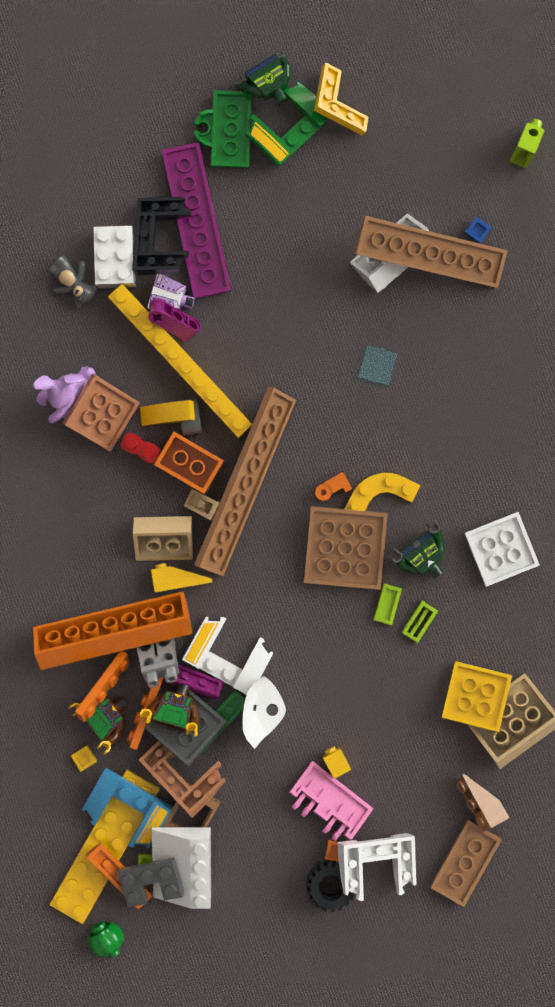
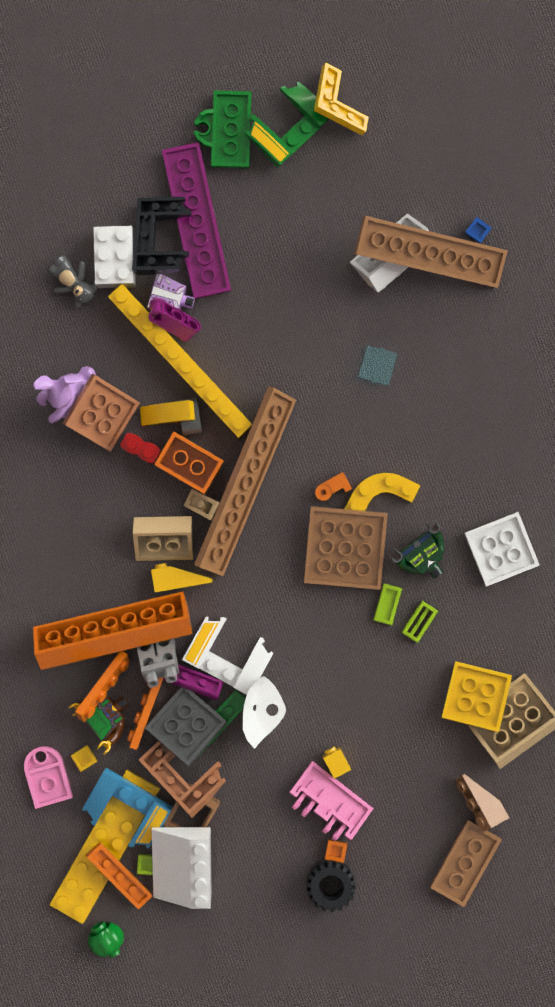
dark grey plate [117,858,184,907] -> none
torso [139,683,200,736] -> none
dark green torso [234,51,291,105] -> none
white wedge [337,833,416,901] -> none
lime torso [509,119,545,169] -> none
none -> bright pink tile [24,746,73,809]

